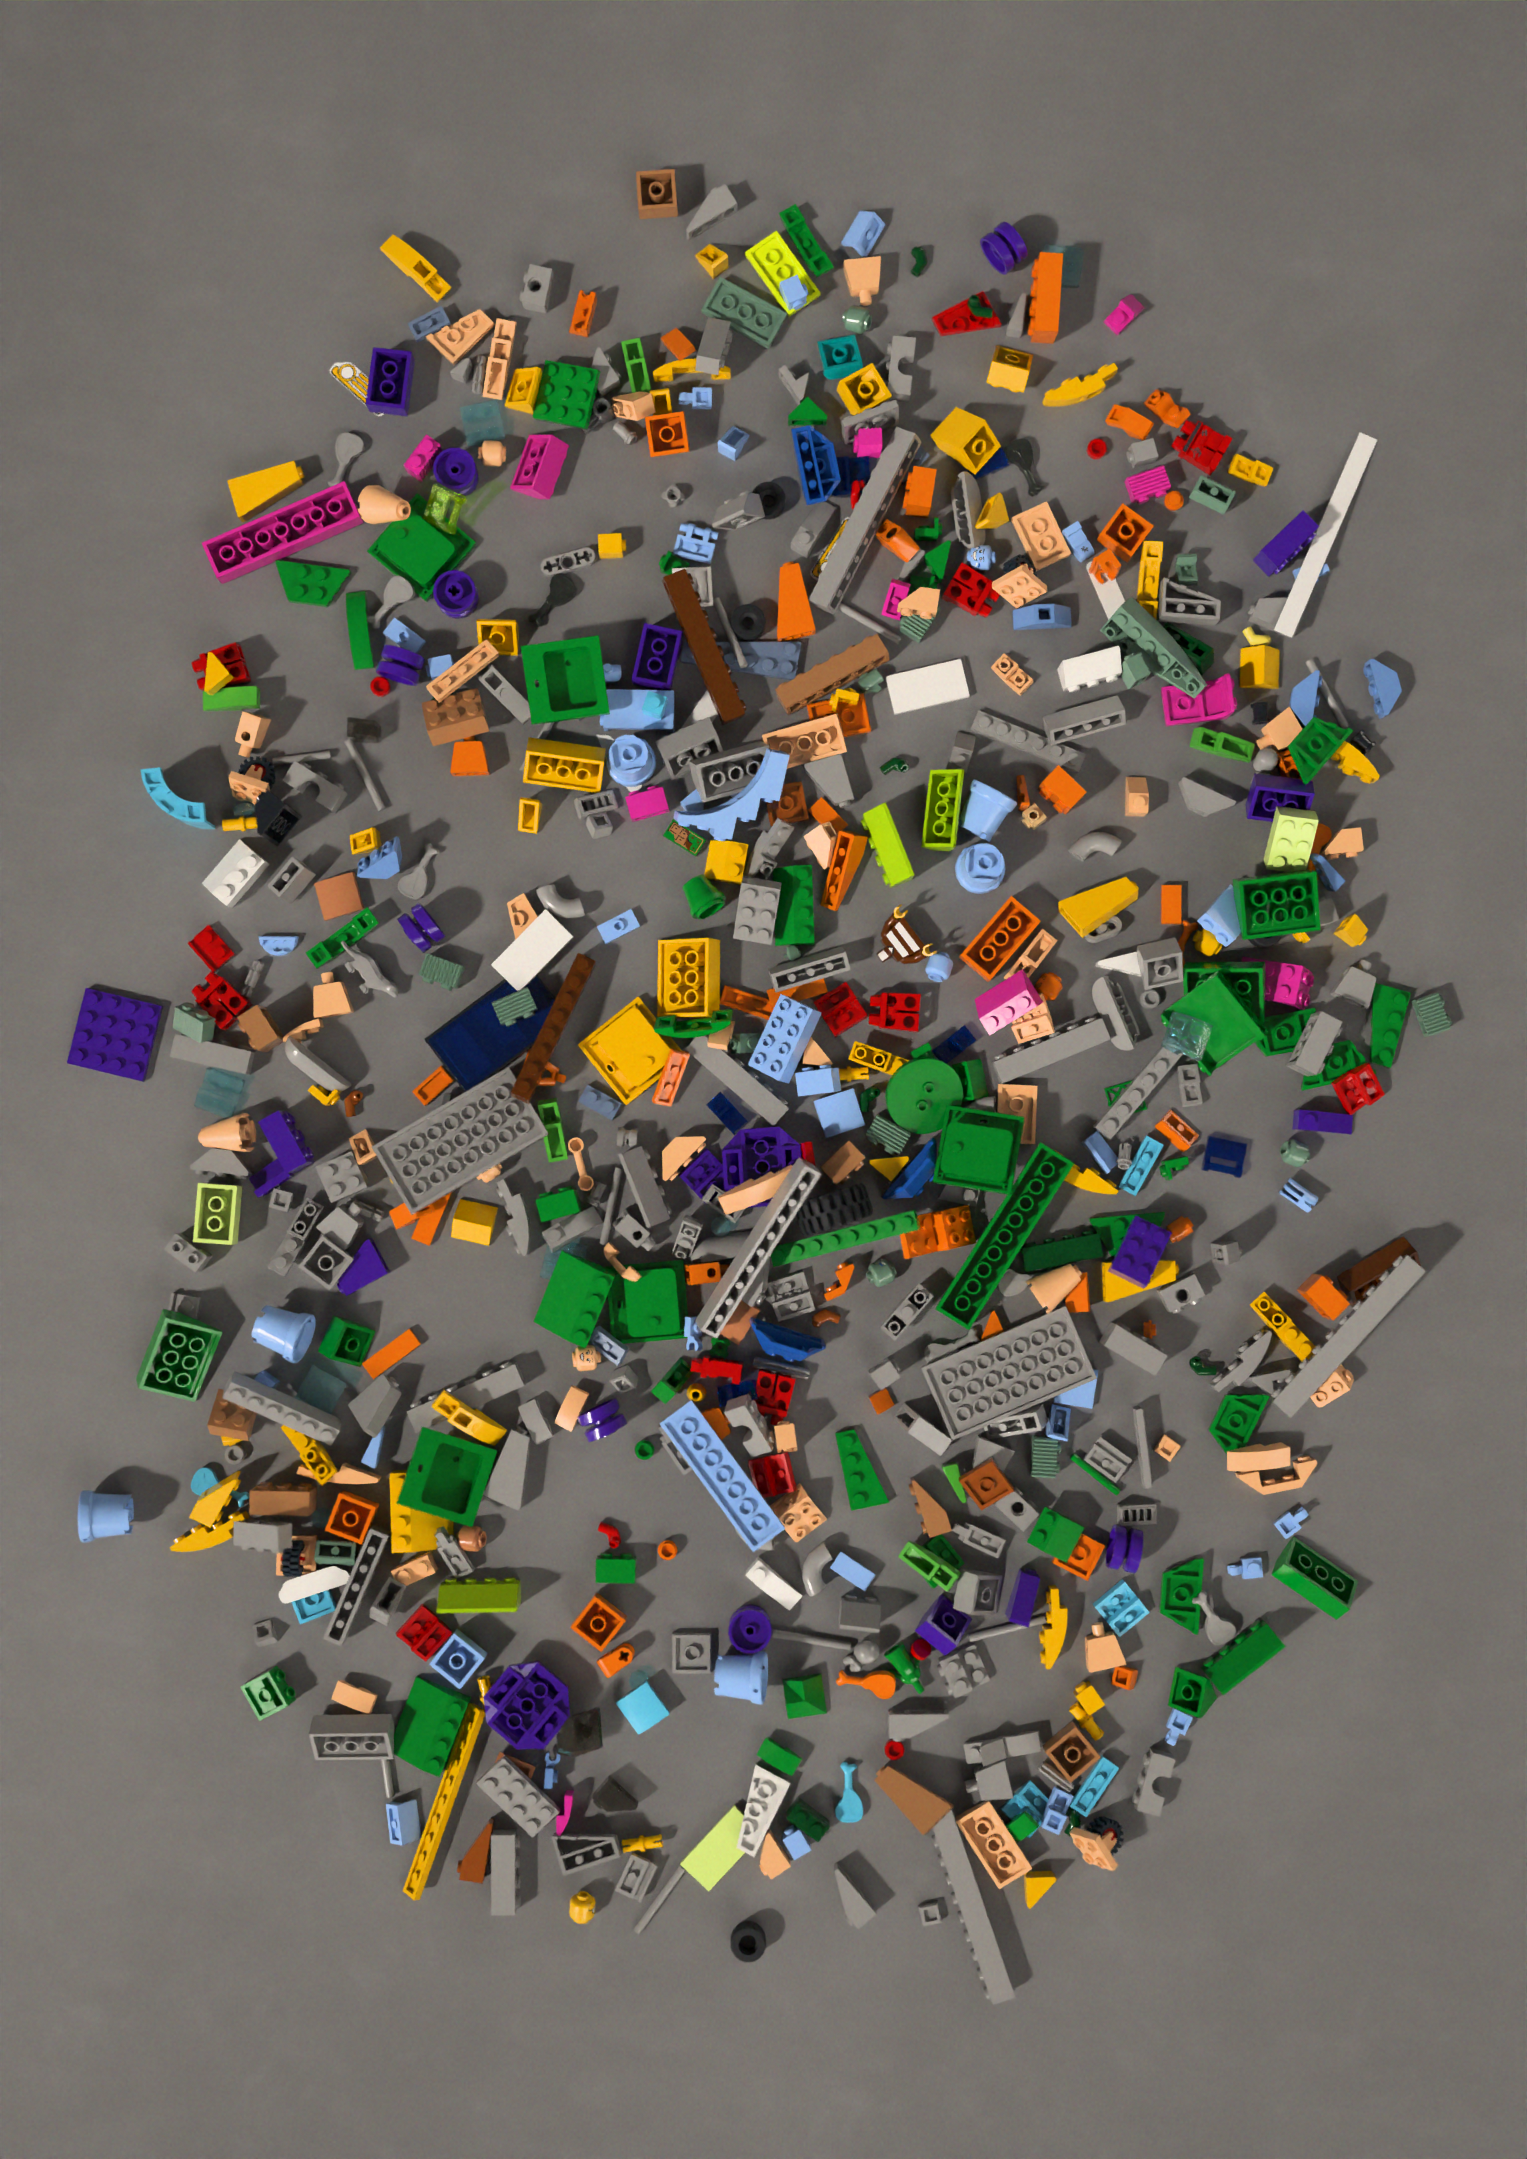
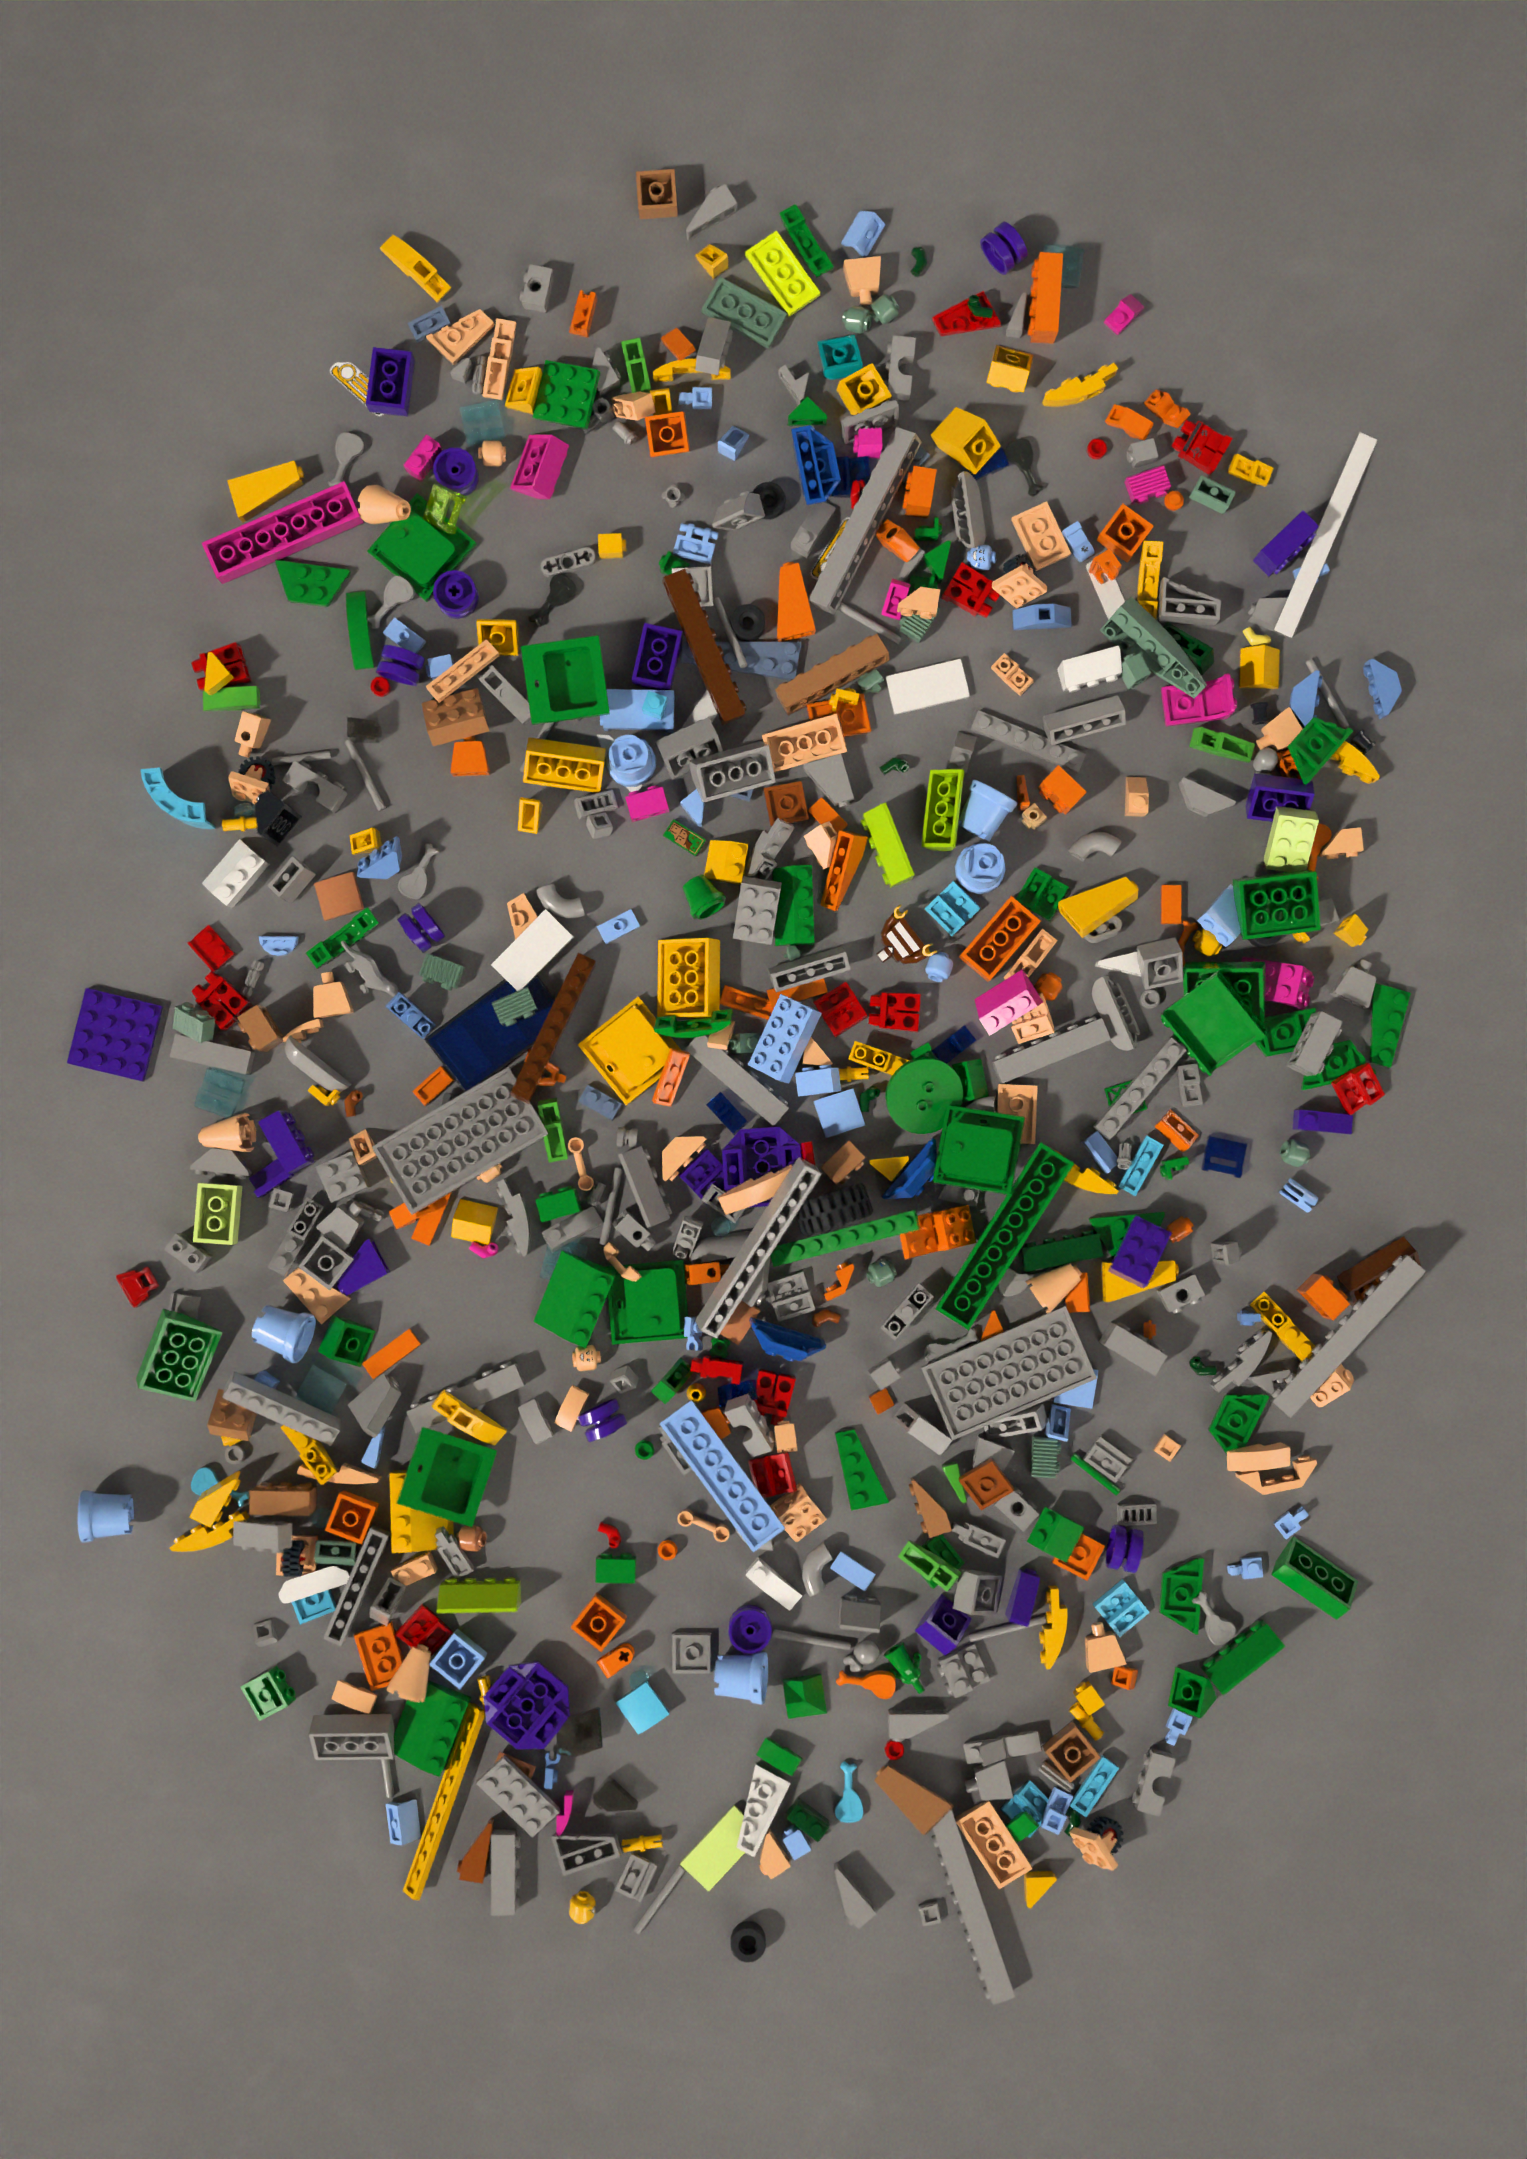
light grey slope [483,1426,531,1511] -> none
sand blue plate [588,1326,629,1366] -> none
light blue piece [603,663,621,683] -> none
light blue arch [674,748,790,841] -> none
light grey axle [752,1357,810,1380] -> none
light blue brick [779,275,808,310] -> none
sand green brick [865,1114,911,1155] -> none
red tile [911,1639,931,1660] -> none
yellow slope [975,492,1009,529] -> none
light grey tile [1132,1407,1153,1489] -> none
clear light blue slope [1161,1012,1213,1061] -> none
sand green bracket [1175,554,1198,585] -> none
medium blue slope [1310,853,1345,892] -> none
sand green brick [1411,992,1451,1037] -> none
none -> red piece [116,1266,159,1308]
none -> light nougat wing [283,1267,352,1325]
none -> orange tile [354,1622,404,1691]
none -> medium blue slope [385,992,436,1039]
none -> light nougat cone [387,1644,431,1703]
none -> dark pink arm [469,1241,498,1258]
none -> light nougat bar [677,1509,730,1542]
none -> sand green head [870,294,900,324]
none -> medium azure slope [925,881,981,936]
none -> green slope [1016,867,1070,922]
none -> medium blue plate [1237,1310,1261,1326]

